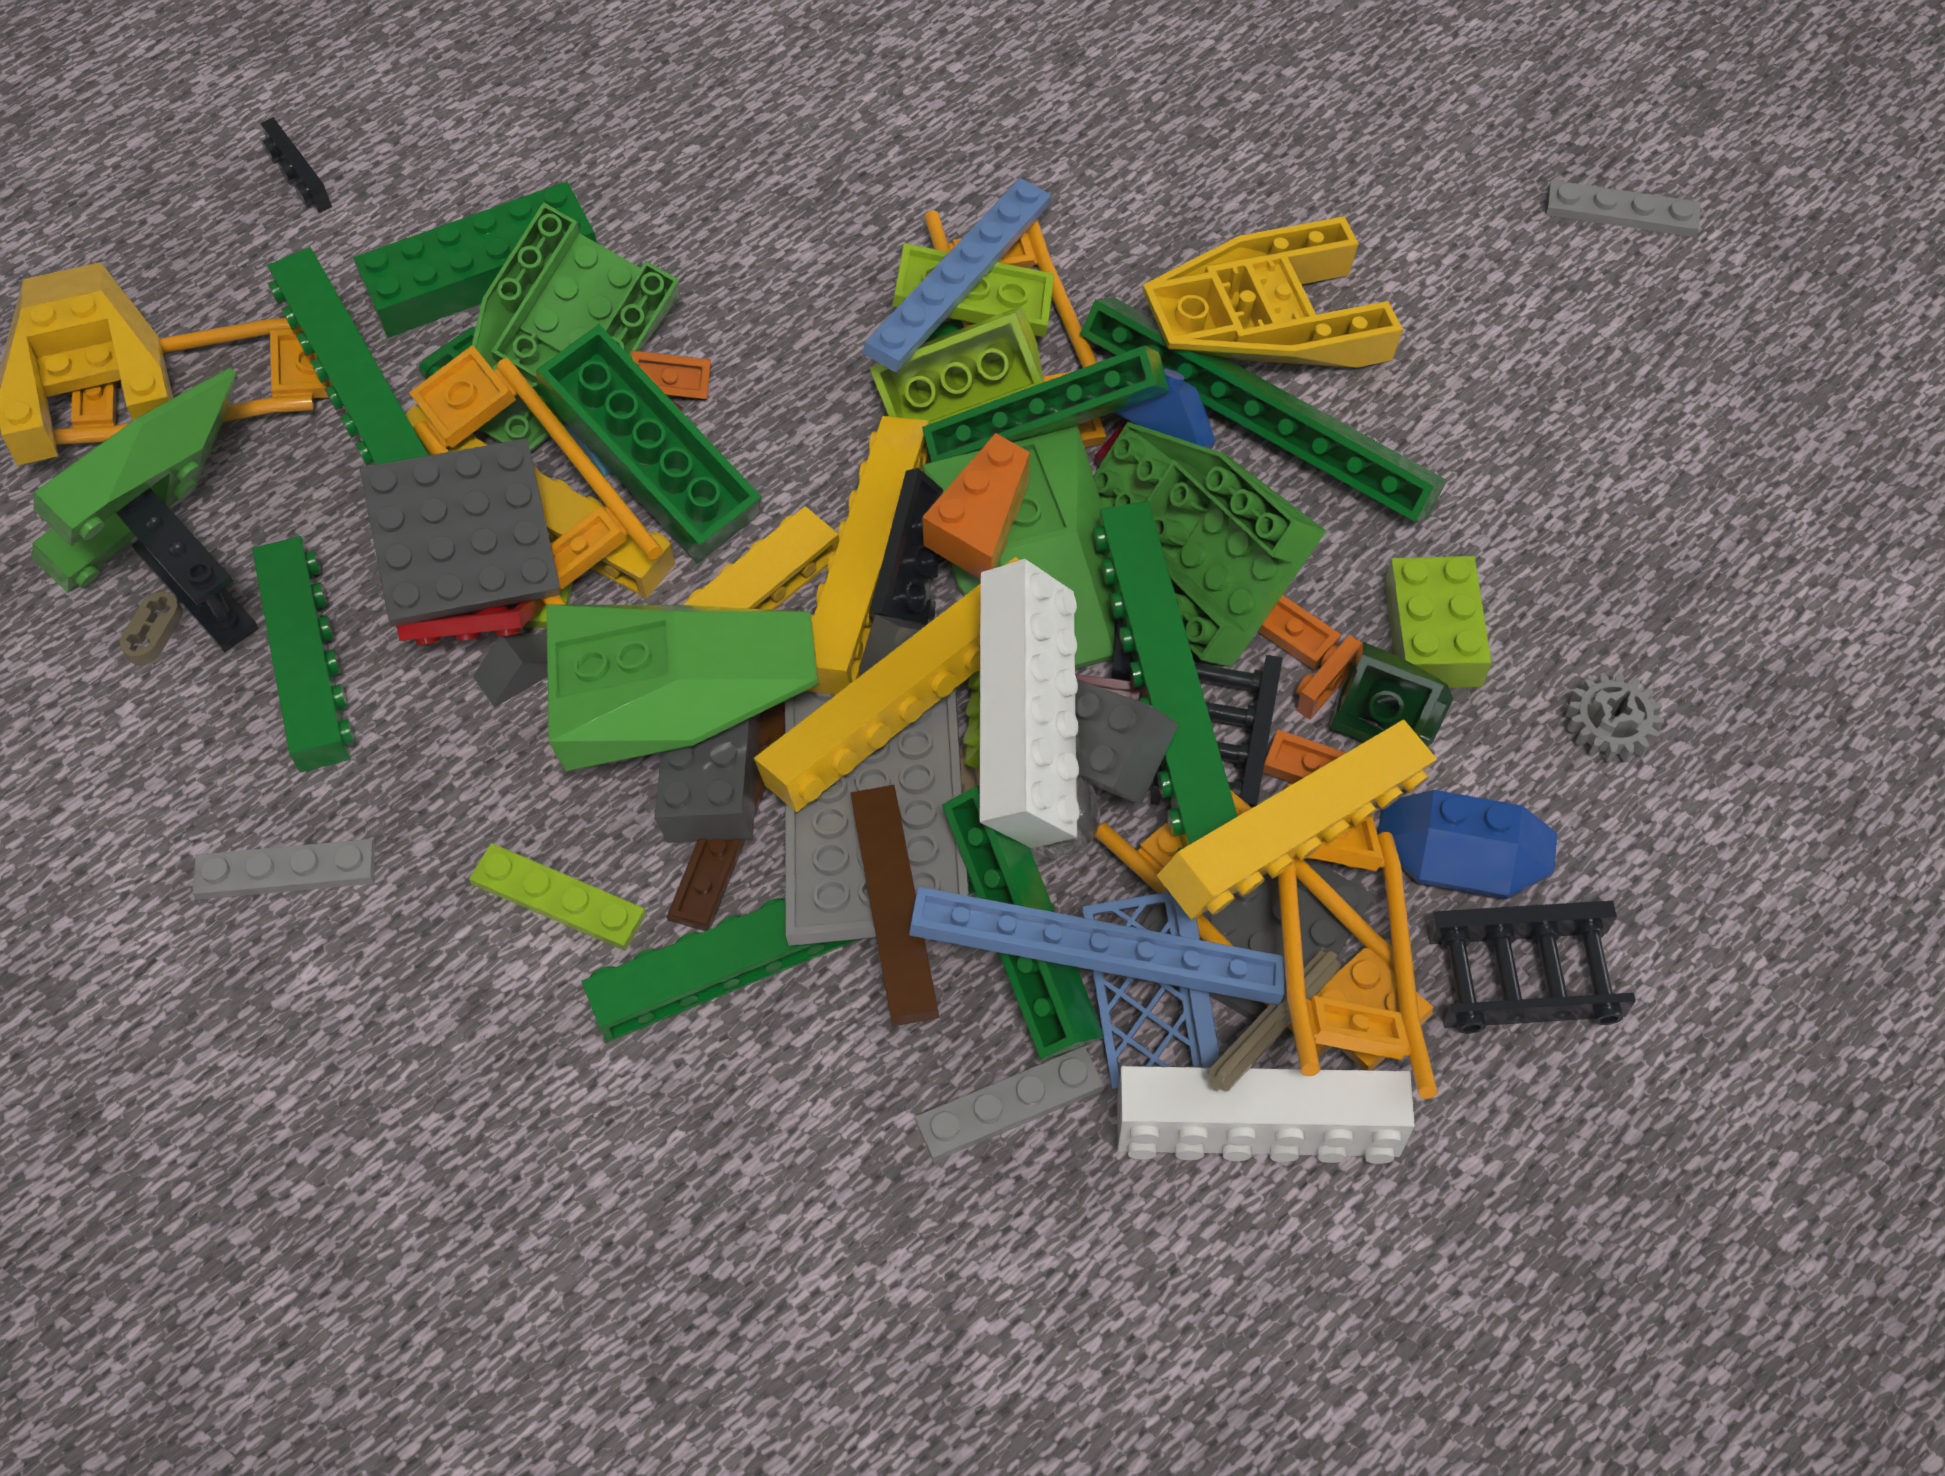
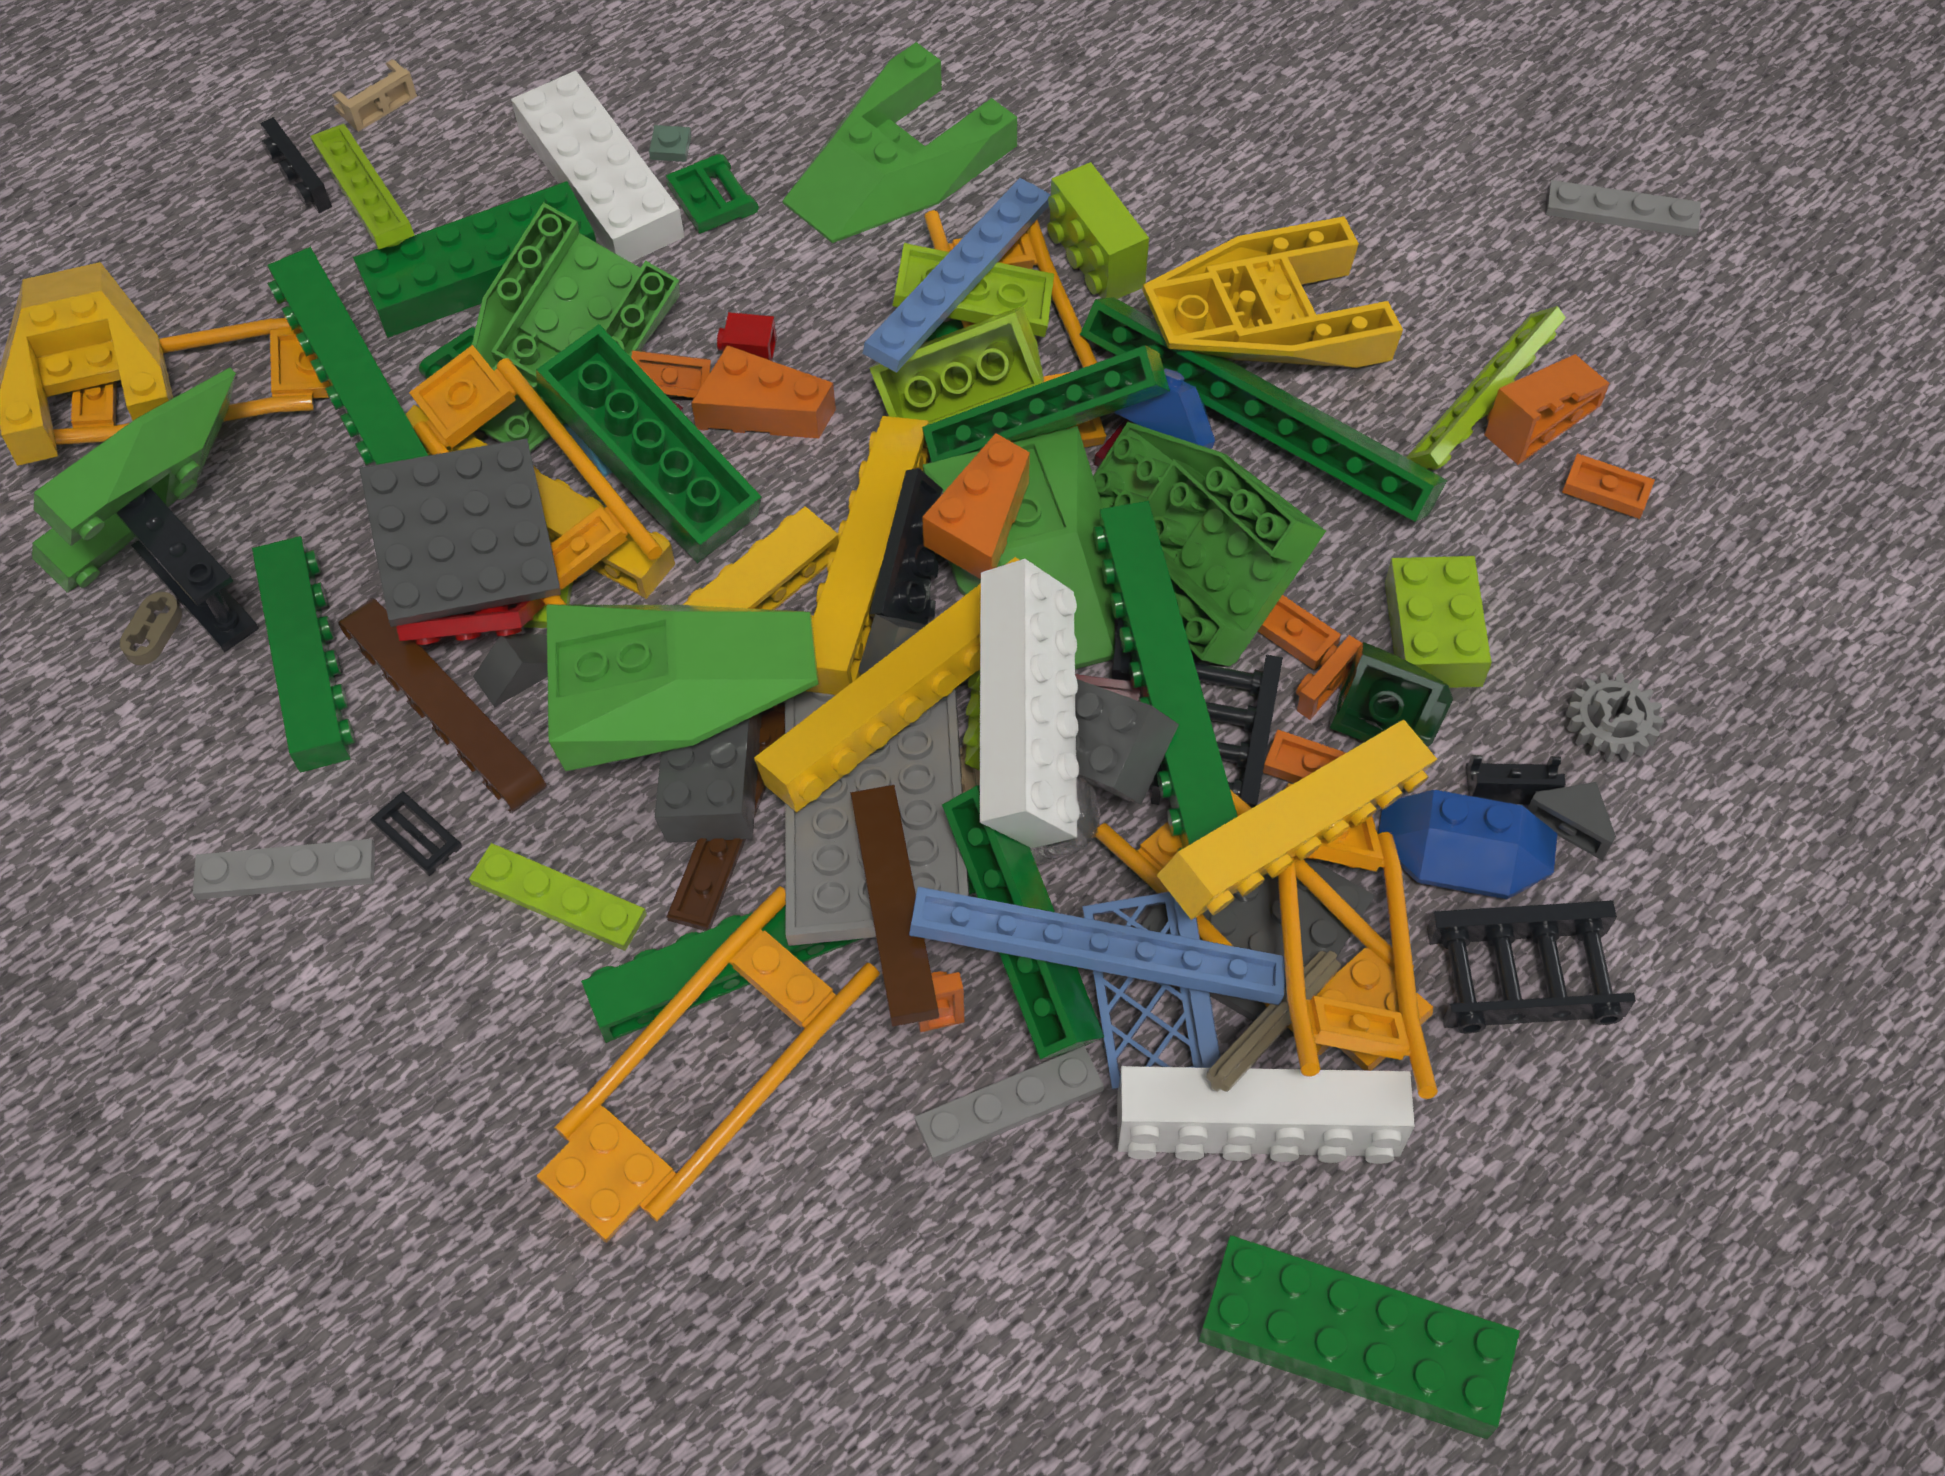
none -> lime plate [310,123,415,249]
none -> tan hinge [332,59,417,132]
none -> reddish brown beam [338,598,547,813]
none -> black tile [370,791,462,876]
none -> white brick [511,71,684,262]
none -> light orange plate [537,886,880,1243]
none -> sand green plate [649,125,692,162]
none -> green plate [666,154,759,234]
none -> orange wedge [691,346,836,439]
none -> red brick [717,312,777,361]
none -> bright green wedge [783,42,1017,243]
none -> orange plate [918,971,965,1032]
none -> lime brick [1047,162,1149,299]
none -> green brick [1198,1235,1520,1439]
none -> lime plate [1406,306,1566,470]
none -> black hinge [1466,755,1566,805]
none -> orange wedge [1484,354,1610,465]
none -> dark grey slope [1528,782,1616,861]
none -> orange plate [1562,453,1655,519]

